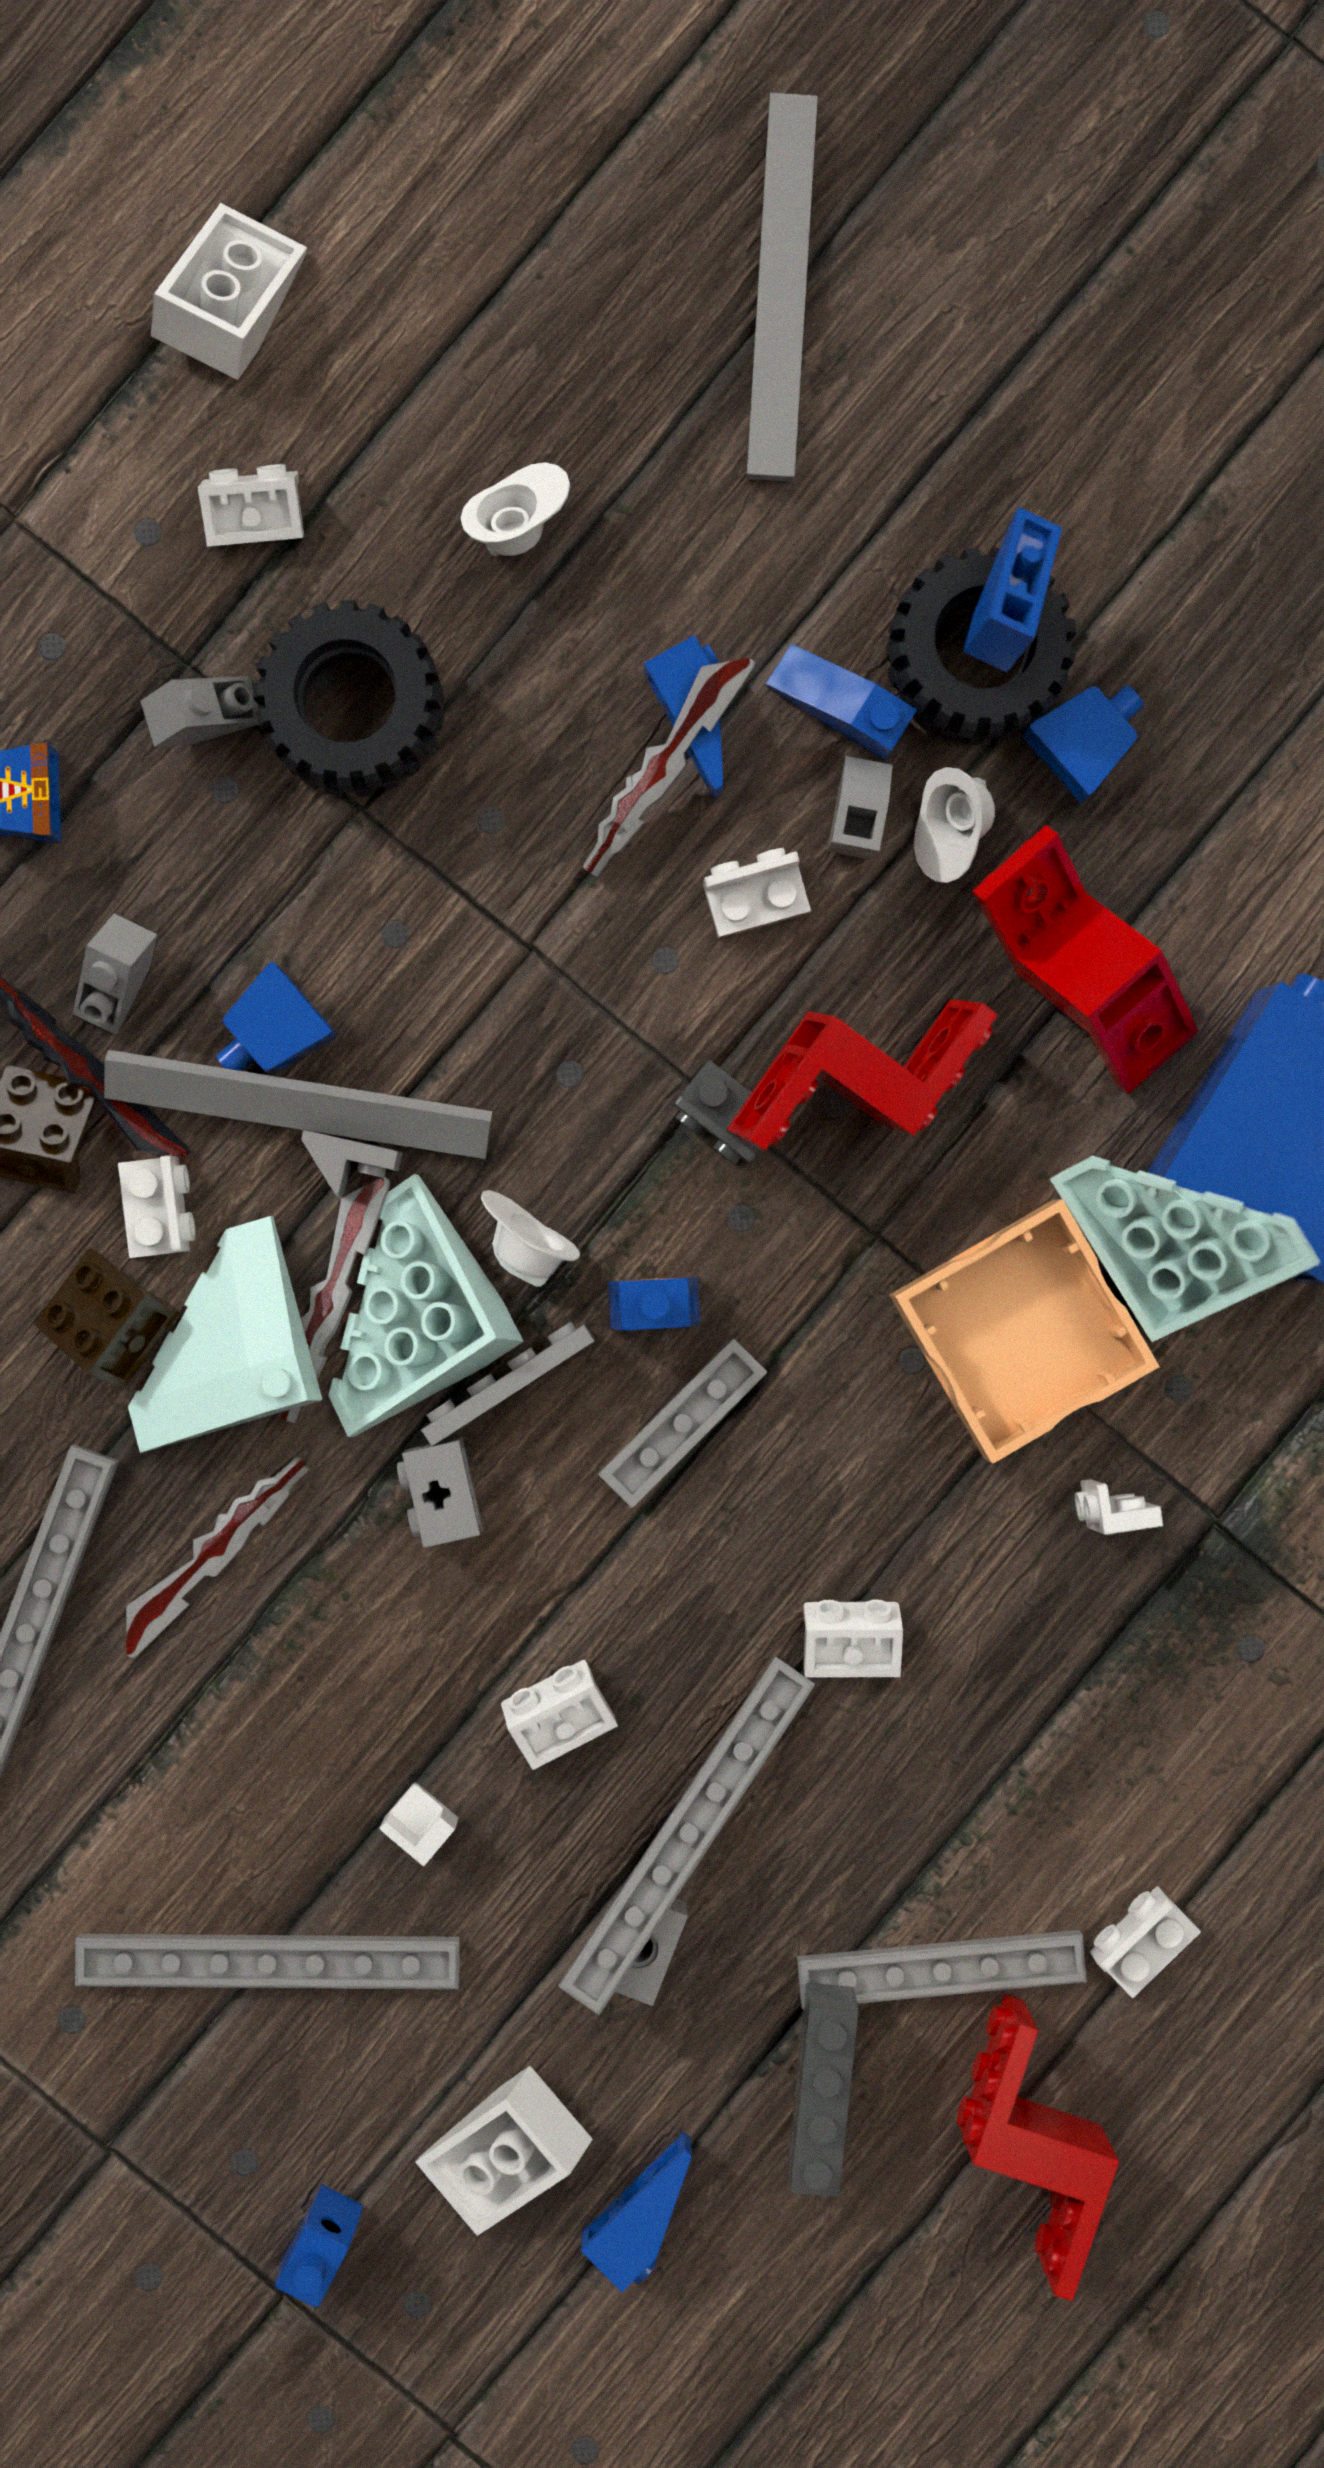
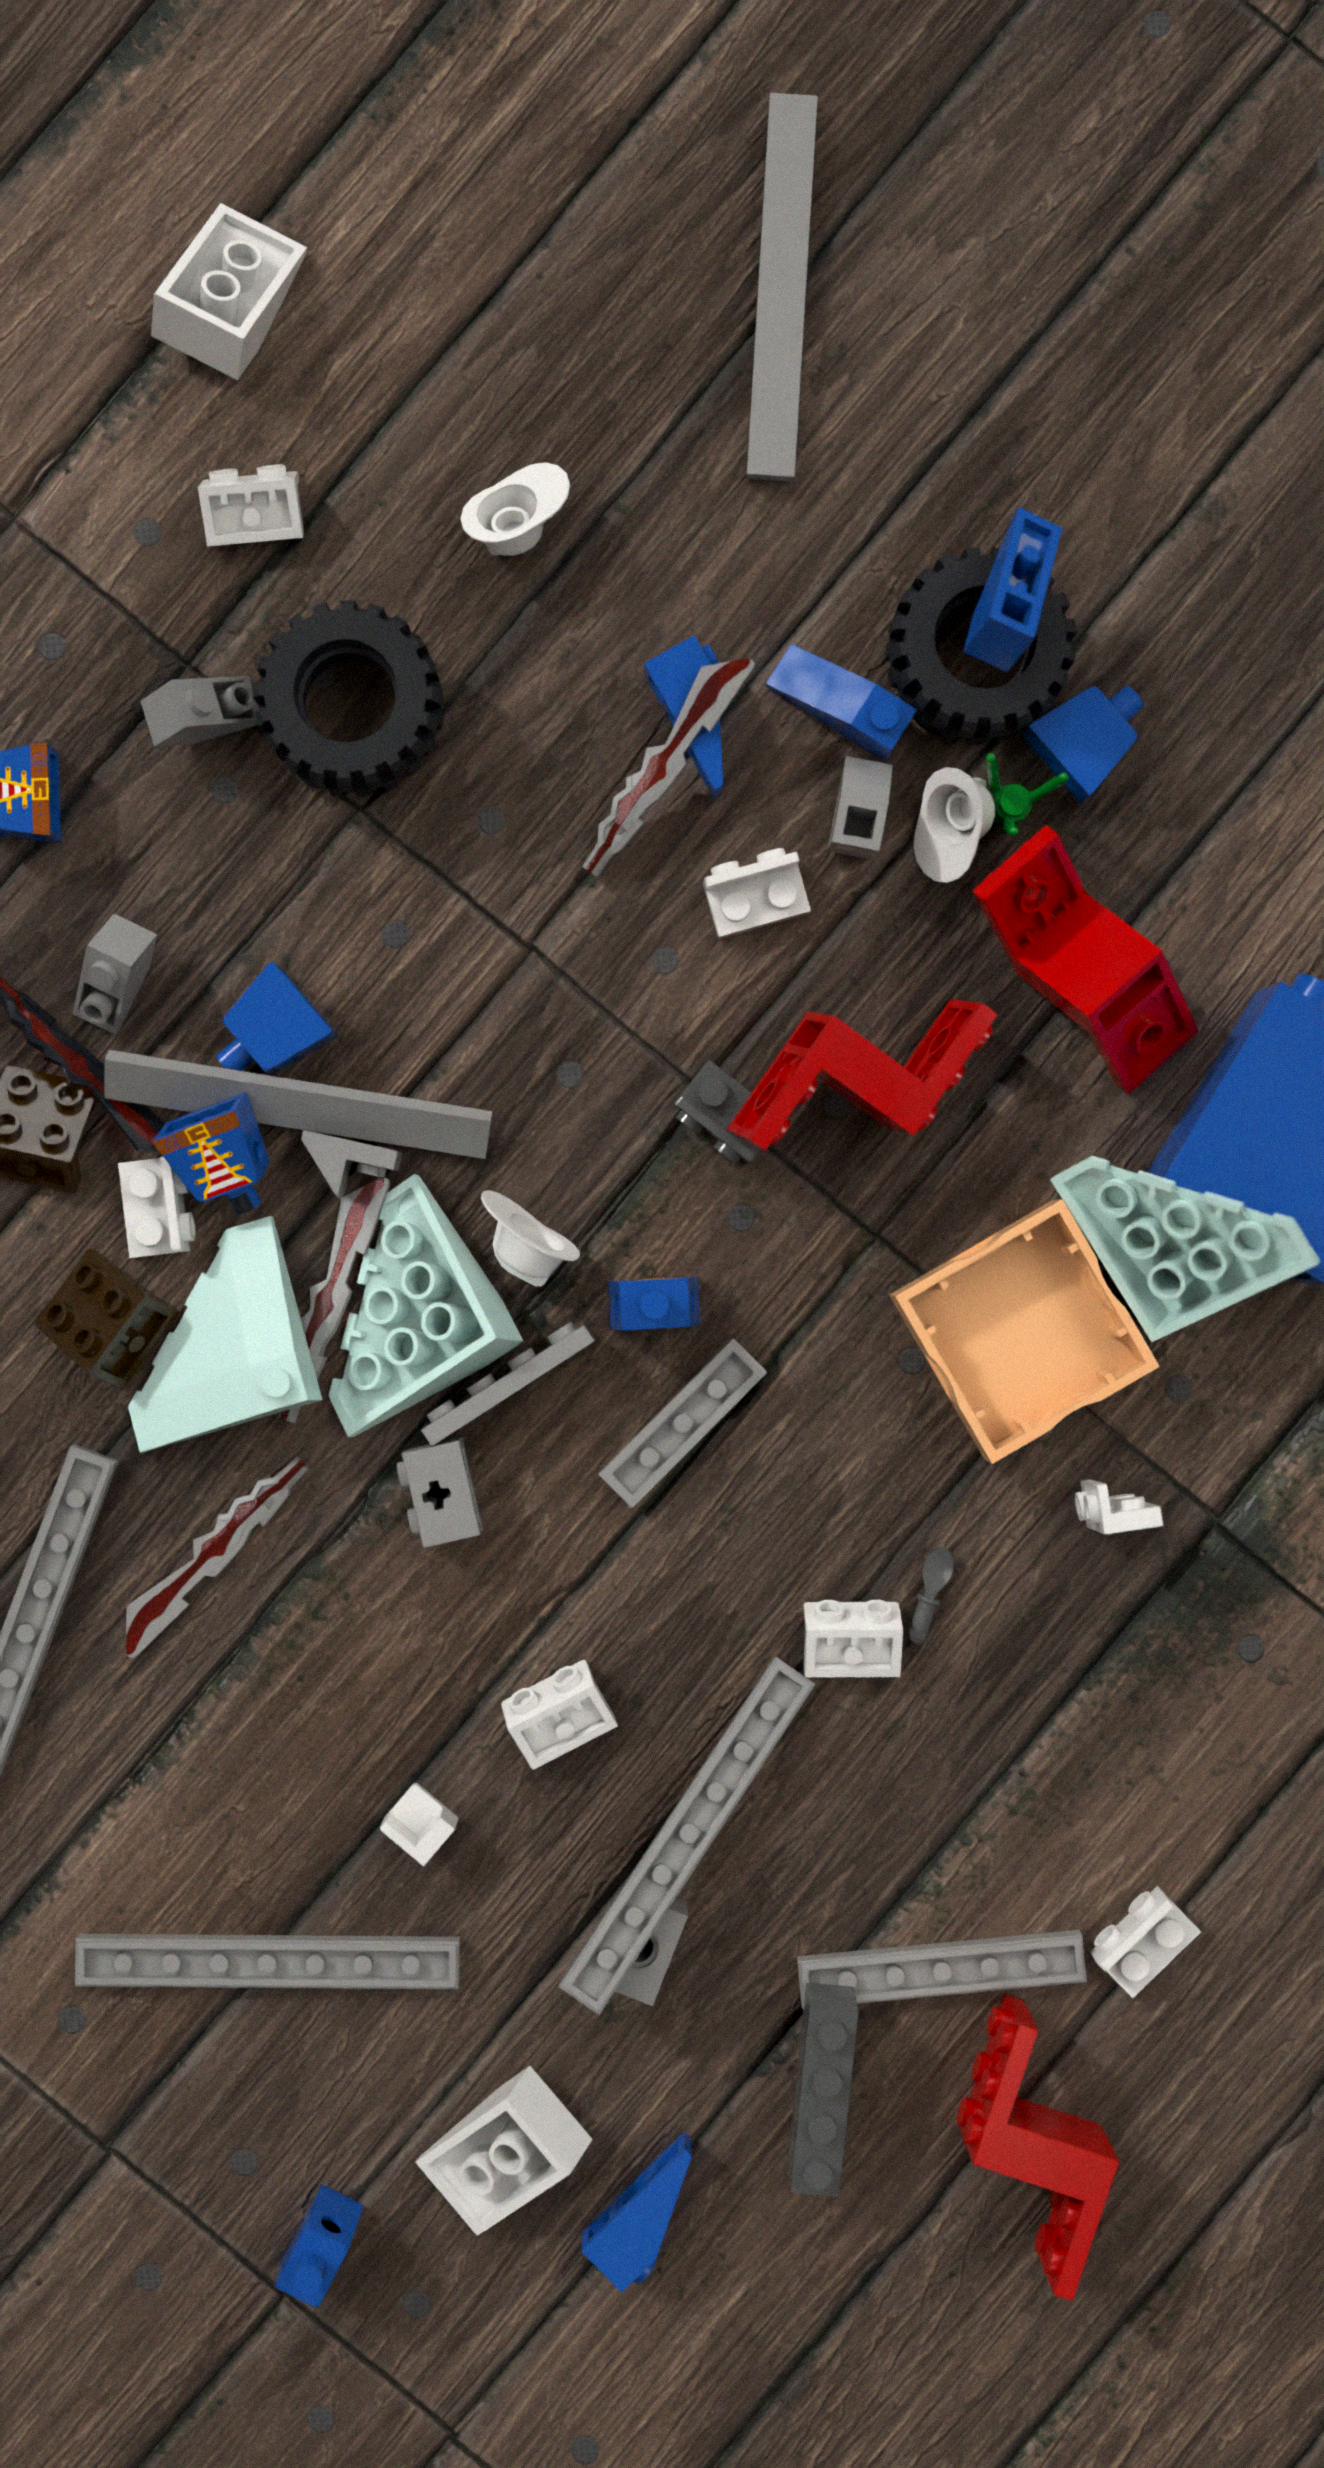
none -> blue torso [153,1092,269,1215]
none -> dark grey piece [907,1547,955,1645]
none -> green plant [986,753,1069,836]

